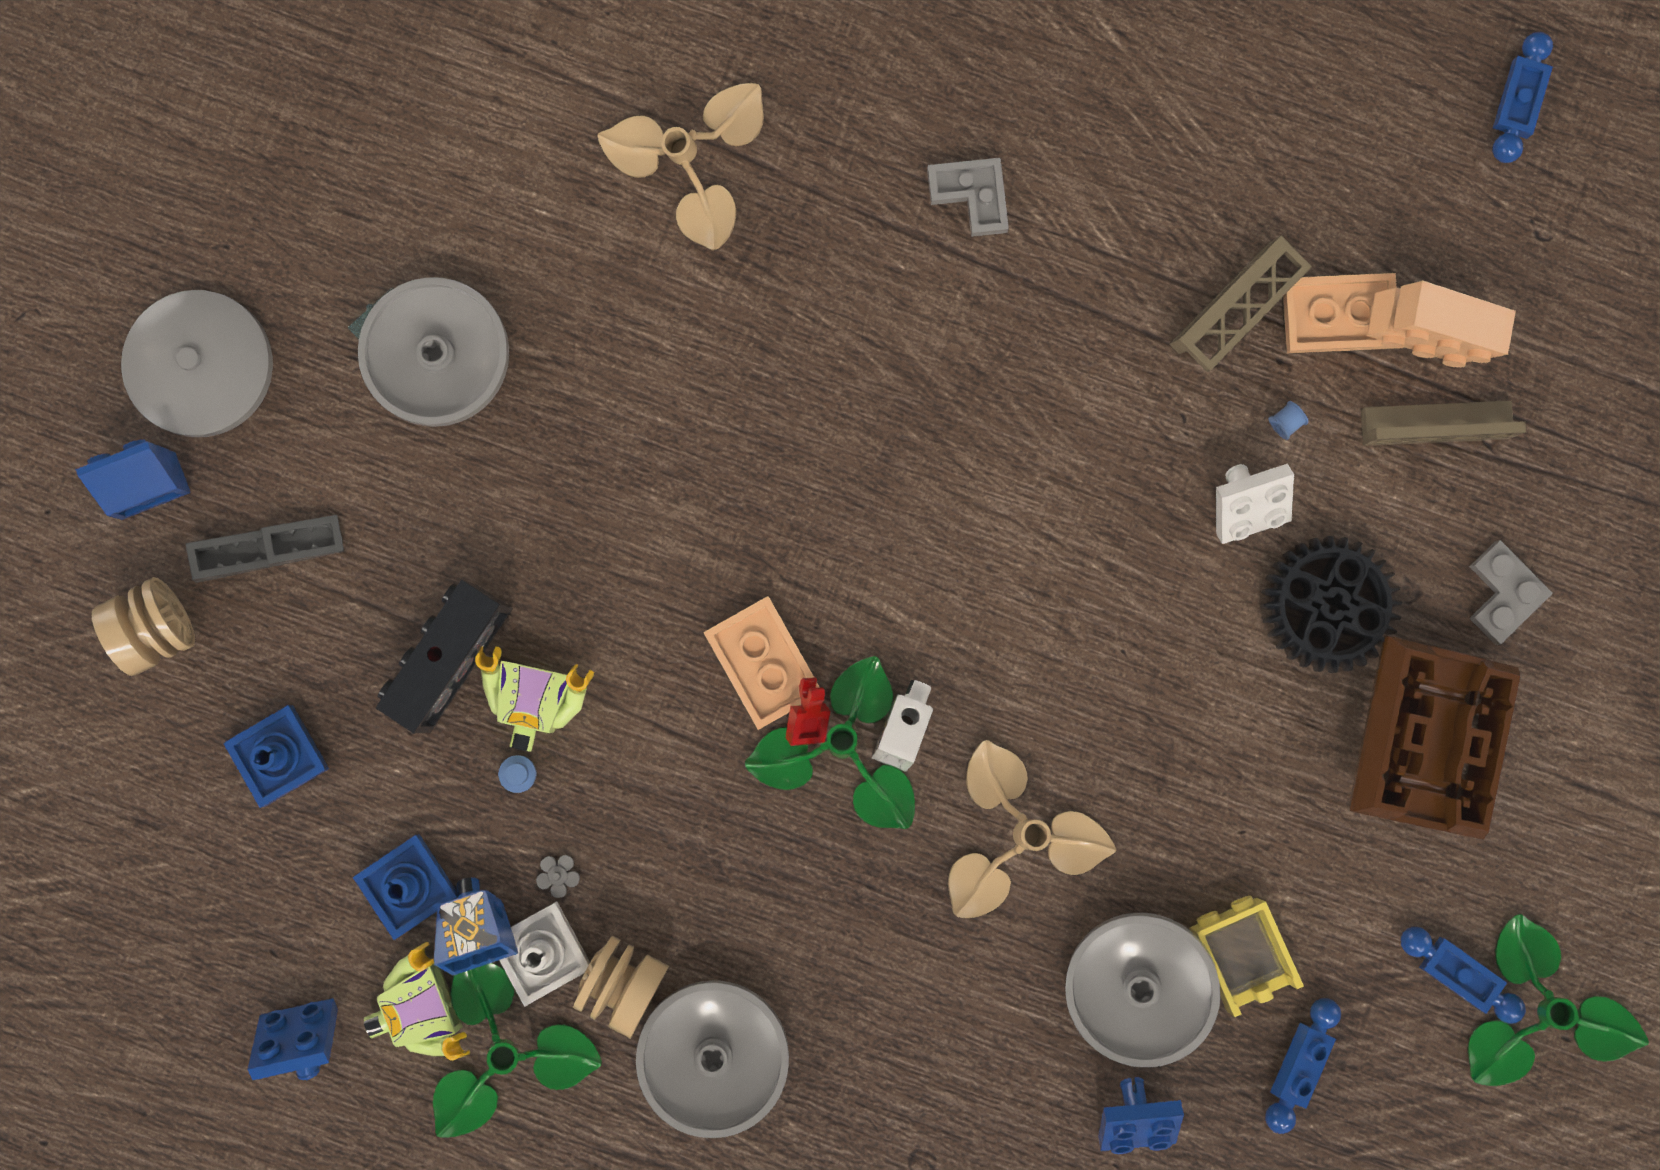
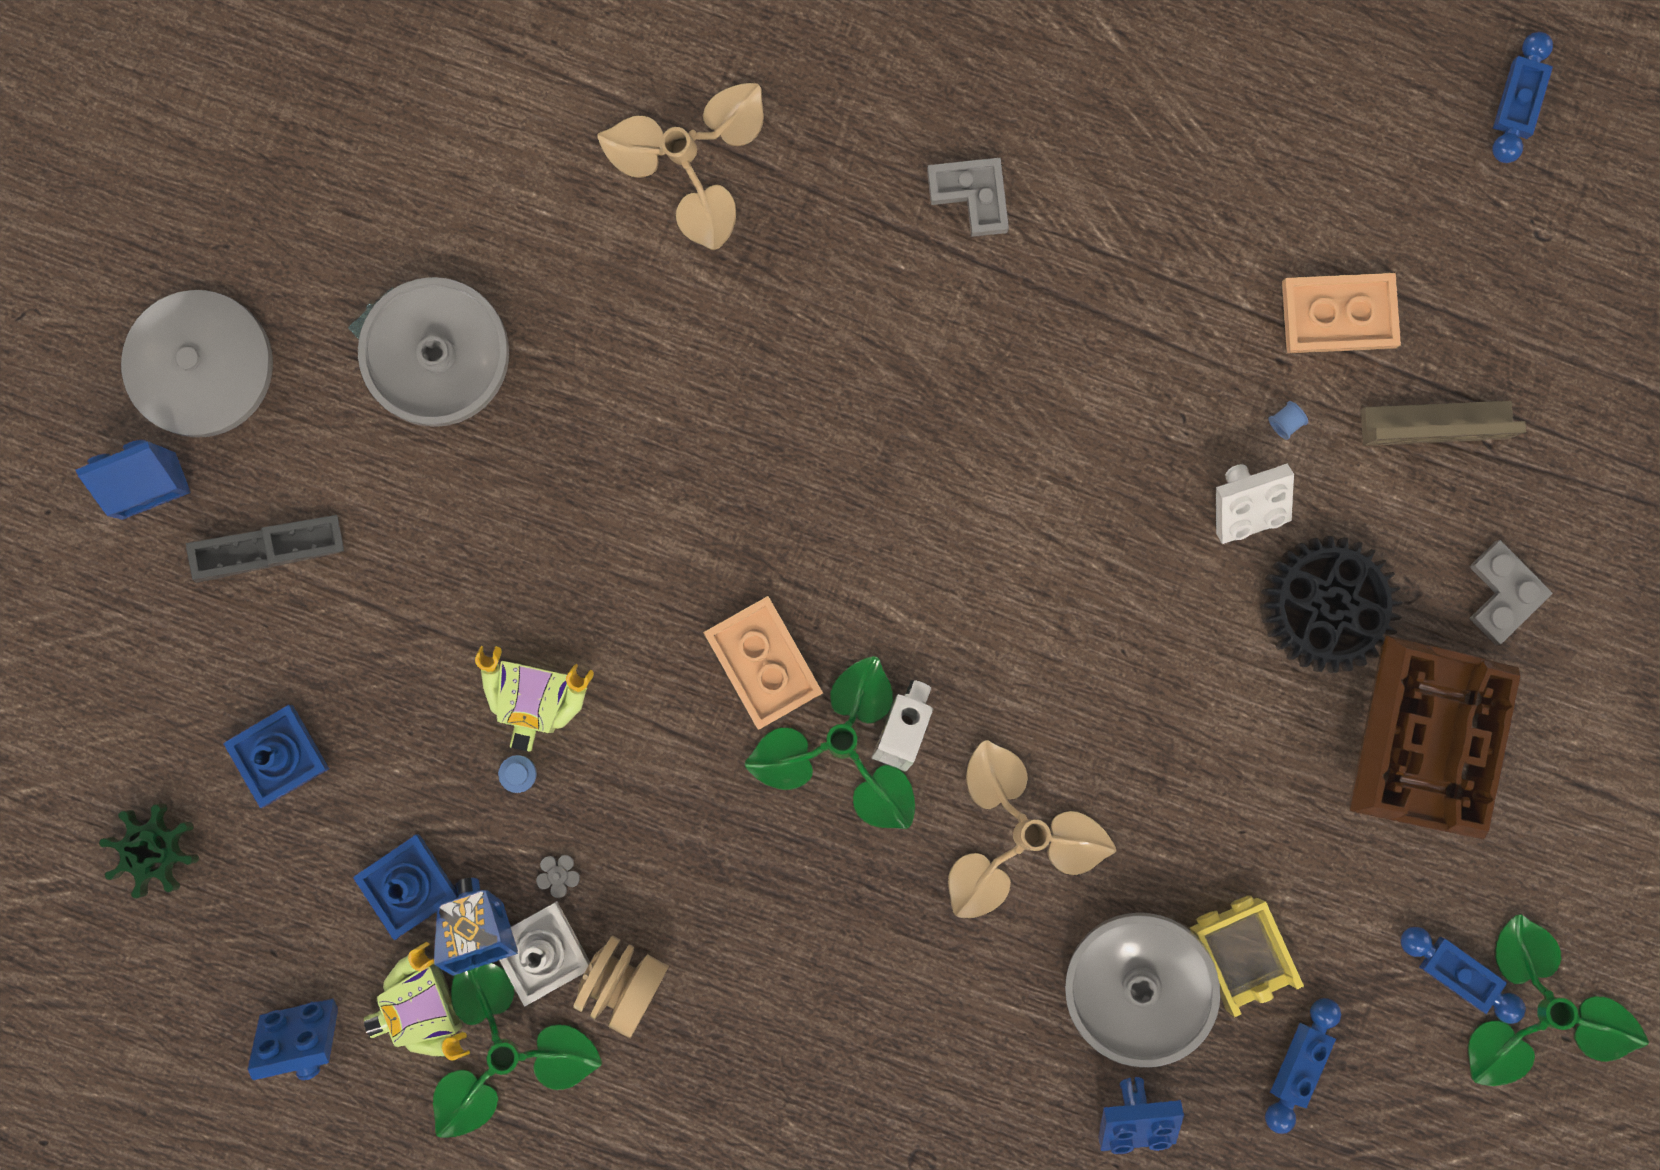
tan wheel [92,577,195,676] -> none
black brick [376,579,513,734] -> none
light grey dish [636,980,789,1138] -> none
red plate [785,677,831,746] -> none
dark tan fence [1169,235,1312,372] -> none
light nougat piece [1367,280,1516,367] -> none
none -> dark green gear [99,804,199,899]

